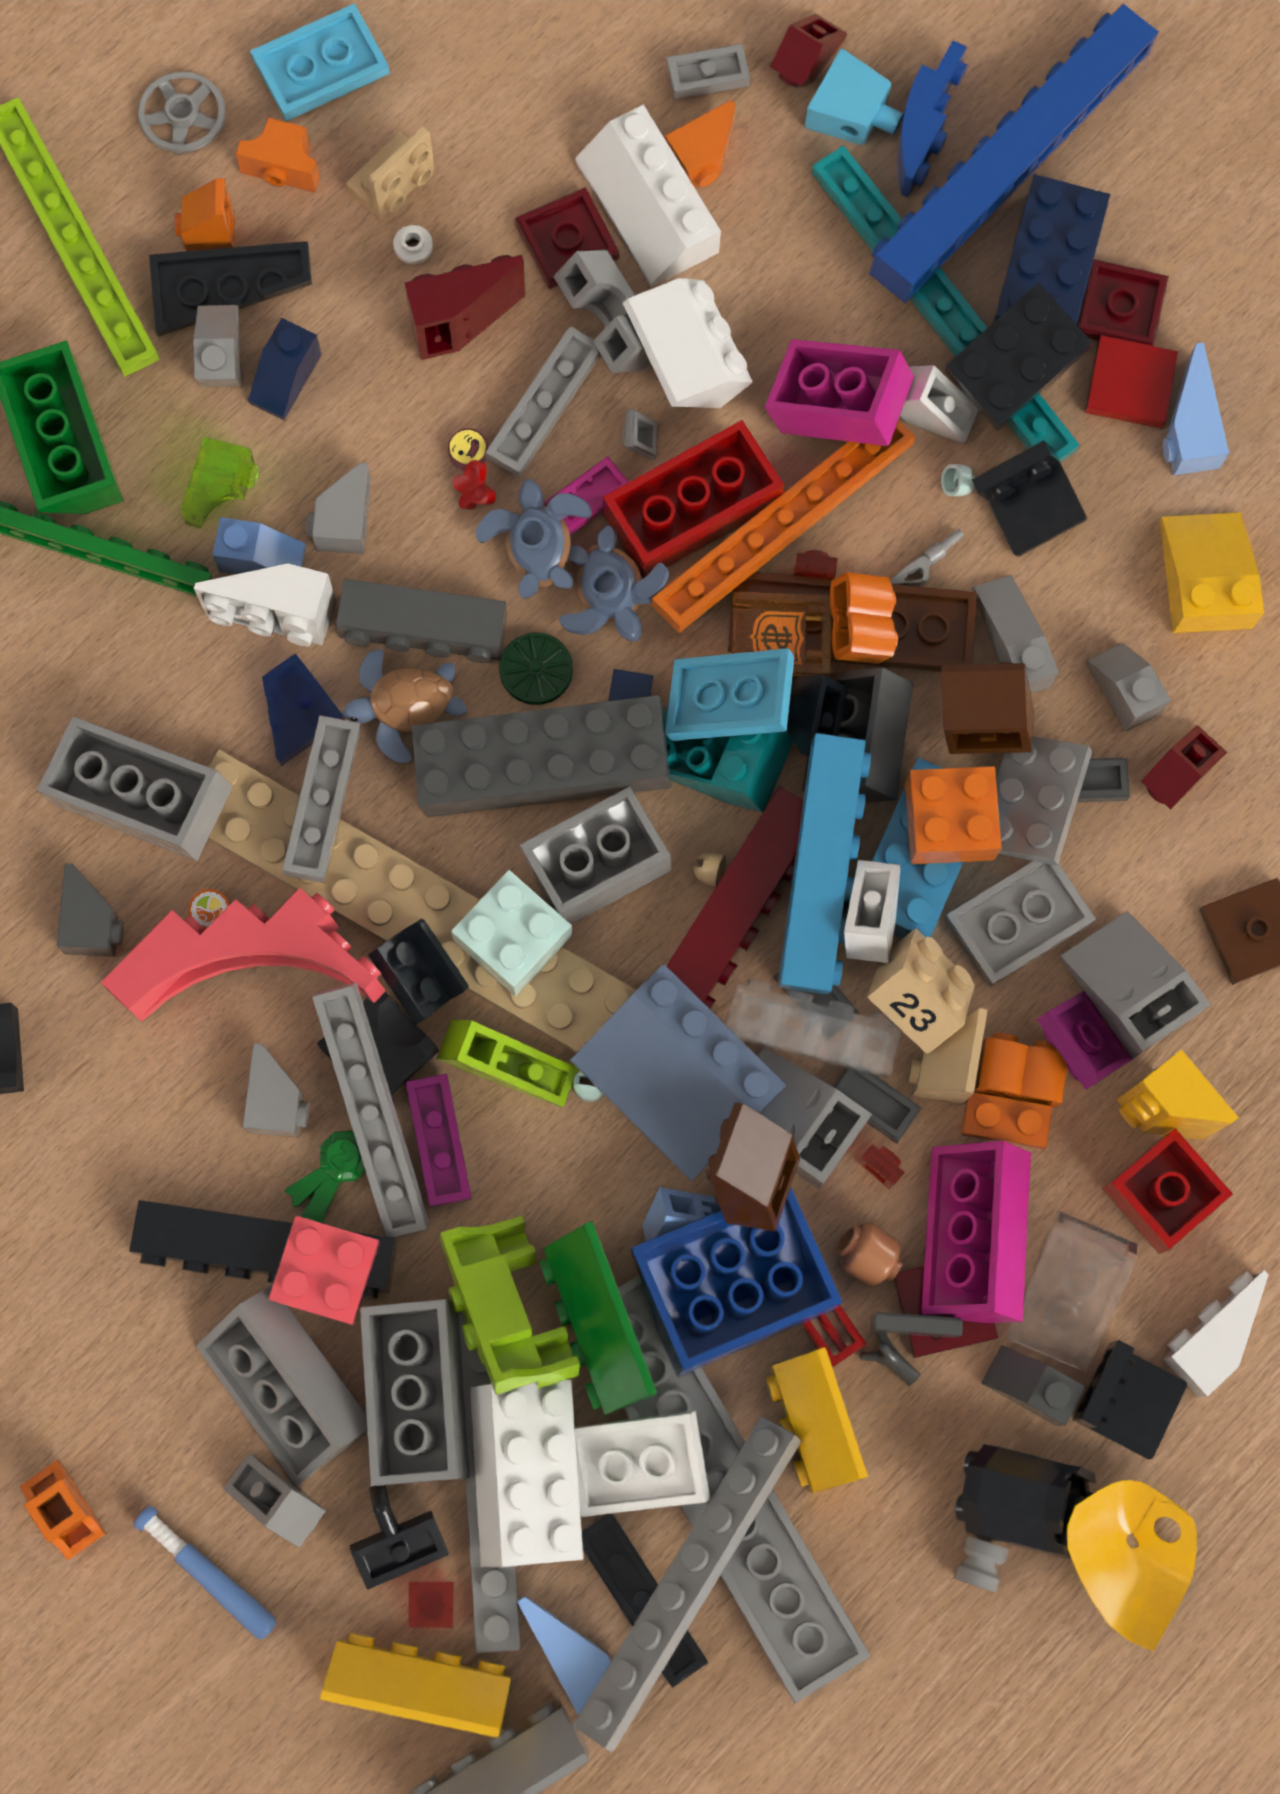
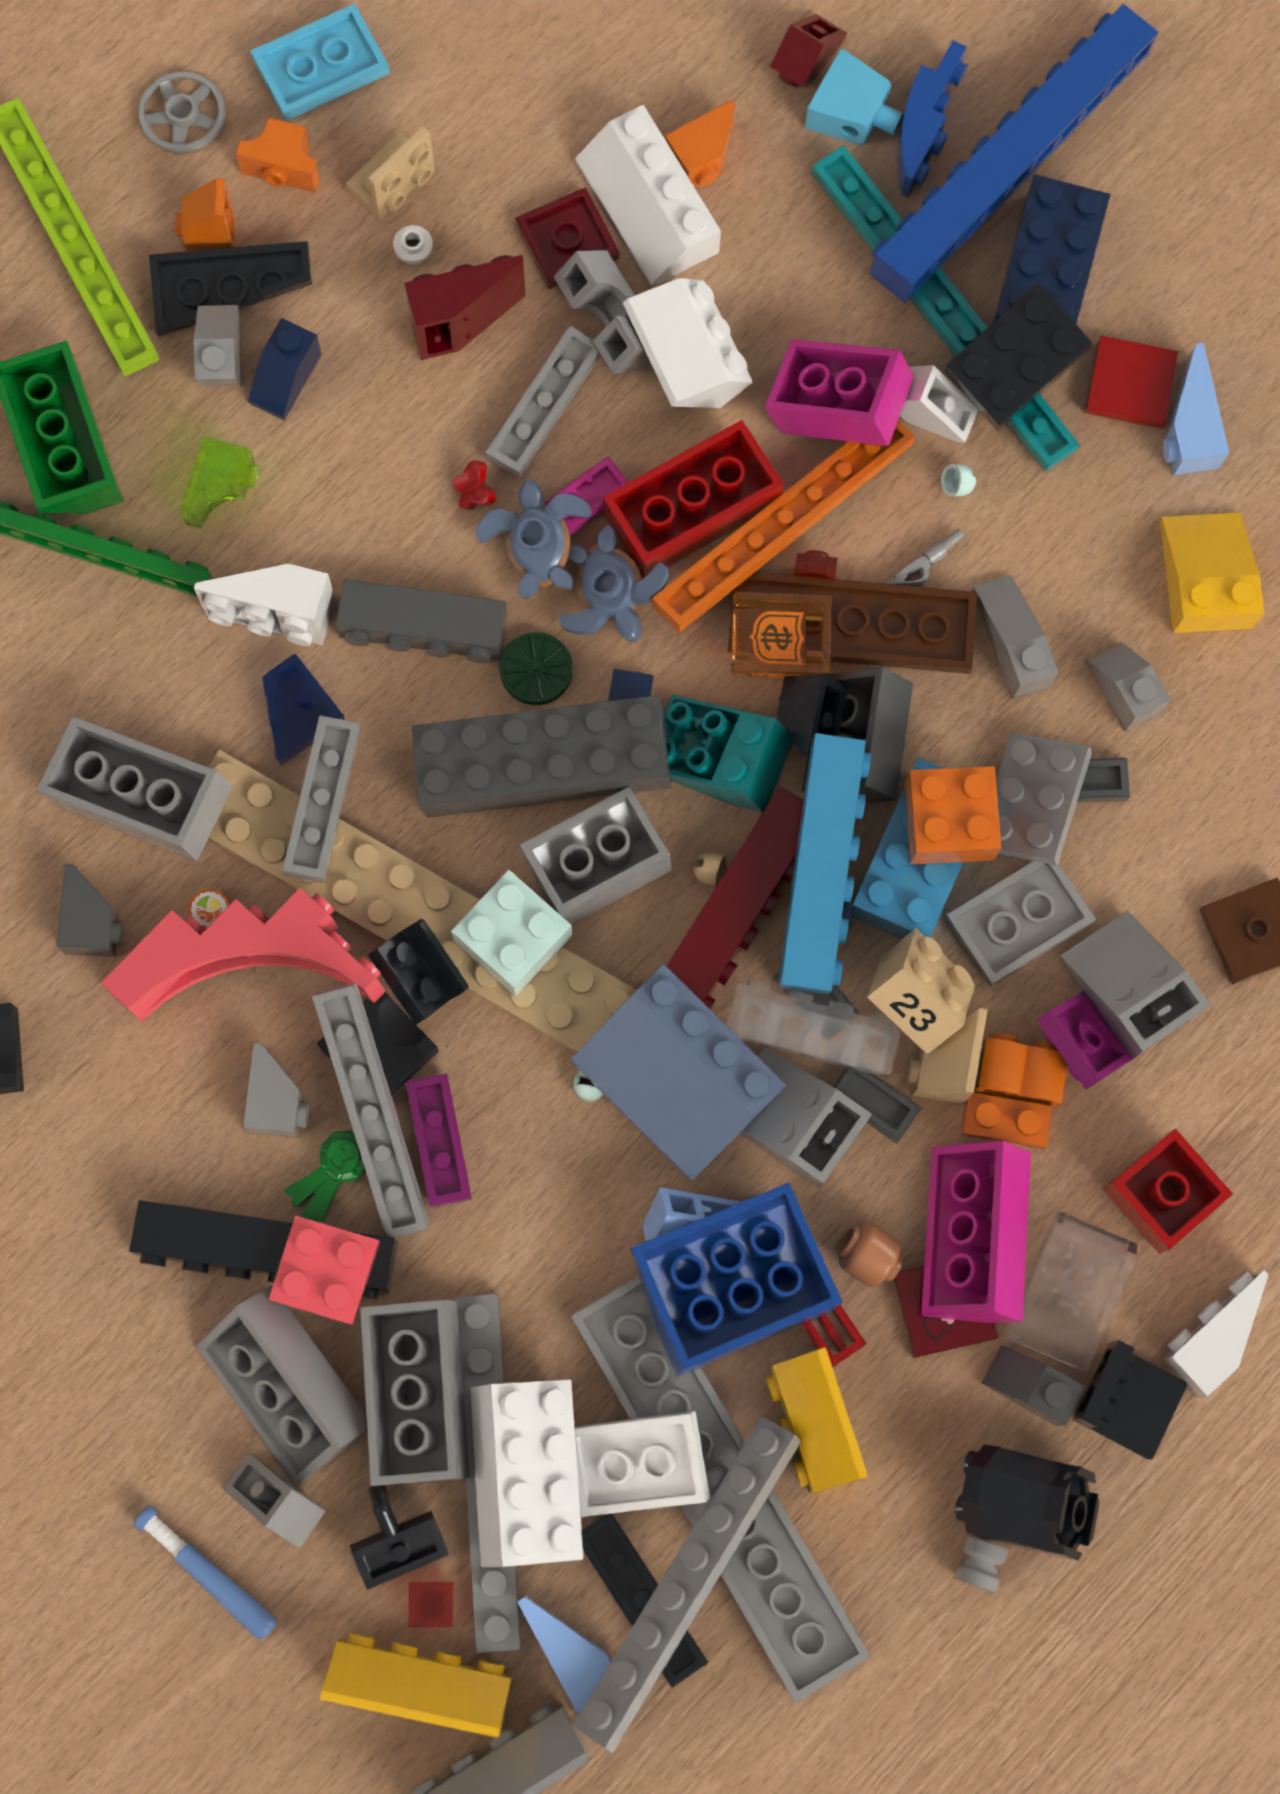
orange brick [19,1460,107,1560] -> none
medium blue slope [213,517,306,574] -> none
light grey slope [306,463,371,554] -> none
animal [342,649,467,764] -> none
lime slope [436,1020,578,1107] -> none
lime bracket [440,1215,580,1395] -> none
tile [448,428,488,470] -> none
green slope [539,1221,657,1415] -> none
light grey slope [620,409,657,460] -> none
medium azure plate [665,648,794,741] -> none
light grey plate [666,44,750,100] -> none
slope [706,1102,800,1231] -> none
orange brick [830,572,898,664] -> none
white slope [844,860,900,963] -> none
clear red plate [858,1144,905,1190] -> none
dark grey bar [860,1332,920,1386] -> none
dark grey tile [870,1312,963,1338] -> none
reddish brown slope [941,662,1034,754] -> none
black bracket [972,441,1087,557] -> none
yellow piece [1067,1480,1197,1652] -> none
dark red tile [1077,259,1169,346] -> none
yellow slope [1117,1049,1239,1140] -> none
dark red slope [1140,725,1227,809] -> none

